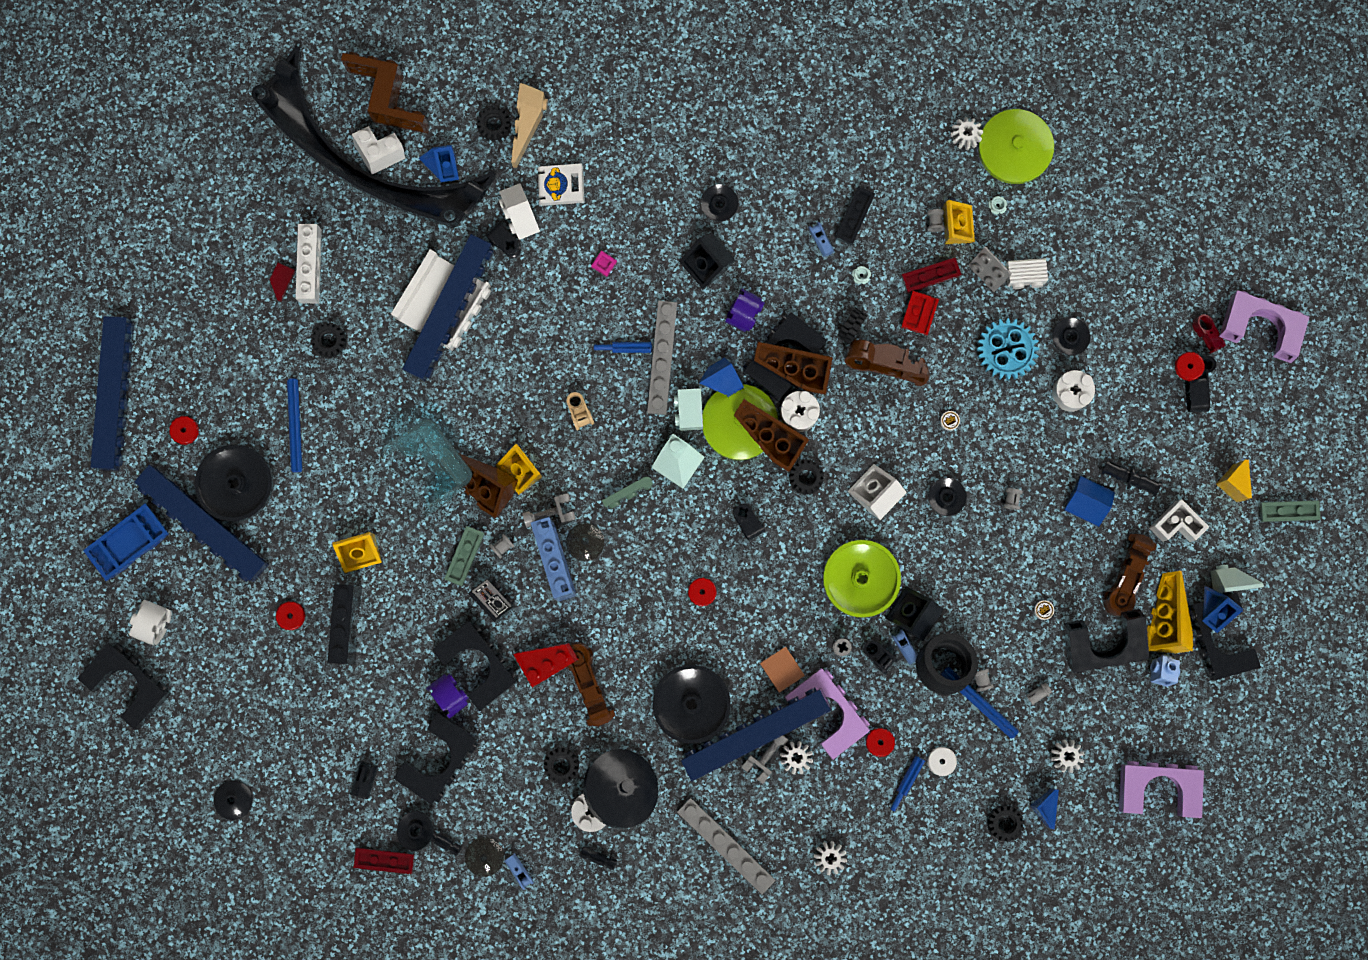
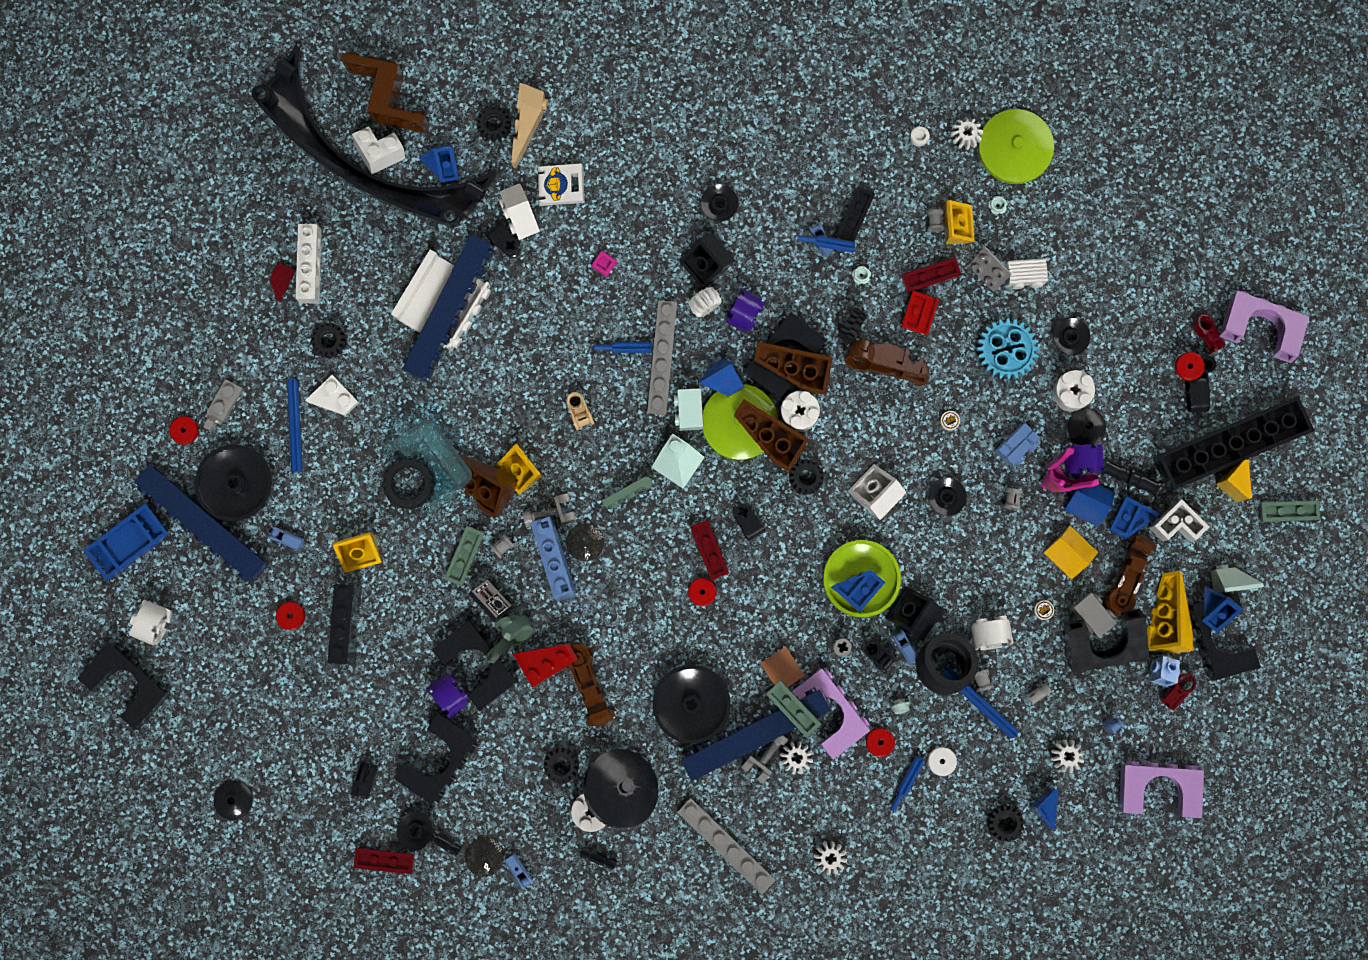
dark blue brick [90,316,134,471] -> none
none -> light grey hinge [203,379,243,432]
none -> medium blue bar [267,526,304,551]
none -> white wing [306,375,359,416]
none -> black tyre [382,457,435,509]
none -> sand green piece [487,614,534,663]
none -> white gear [688,287,722,317]
none -> dark red plate [690,520,729,581]
none -> sand green plate [766,680,822,738]
none -> blue axle [797,235,855,253]
none -> blue wing [831,570,885,612]
none -> light aqua plate [891,699,910,714]
none -> white tile [910,126,930,147]
none -> white brick [971,616,1014,650]
none -> medium blue brick [995,423,1040,467]
none -> dark pink piece [1041,446,1099,492]
none -> yellow slope [1043,525,1098,580]
none -> dark purple brick [1063,444,1104,475]
none -> black dish [1067,408,1106,446]
none -> light grey brick [1070,593,1117,638]
none -> medium blue bar [1102,718,1125,734]
none -> blue wing [1108,496,1160,540]
none -> black brick [1152,396,1315,492]
none -> dark red piece [1159,673,1196,710]

